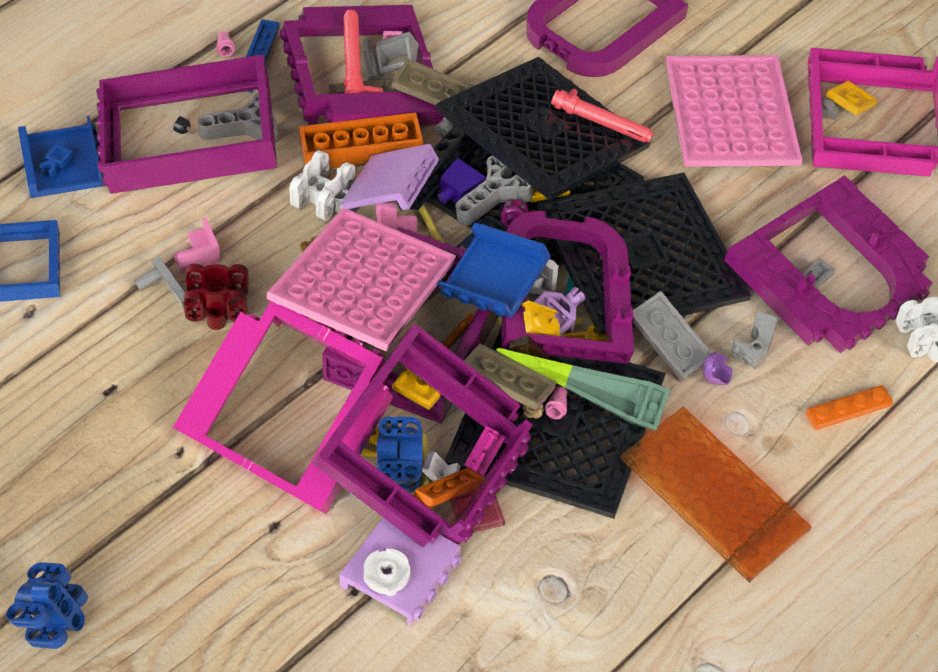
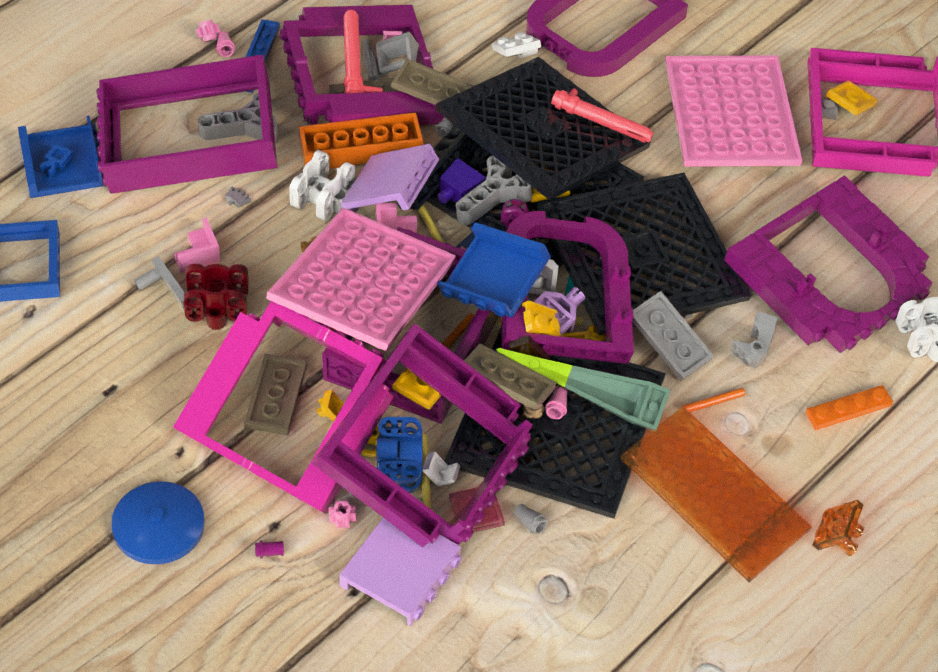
blue piece [6,562,88,649] -> none
black hinge [173,116,191,134] -> none
white plate [364,549,410,596] -> none
orange plate [414,467,485,507] -> none
dark pink hinge [464,426,506,476] -> none
medium lavender hair [702,352,732,385] -> none
light grey plate [802,258,836,289] -> none
none -> blue dish [111,481,205,564]
none -> bright pink gear [196,20,220,42]
none -> light grey piece [225,186,251,208]
none -> dark tan plate [244,354,307,435]
none -> magenta pin [255,540,284,559]
none -> yellow tile [316,390,343,421]
none -> bright pink gear [329,500,356,529]
none -> white plate [492,32,541,58]
none -> light grey cone [514,504,548,535]
none -> orange bar [683,388,745,413]
none -> clear orange plate [812,499,865,556]

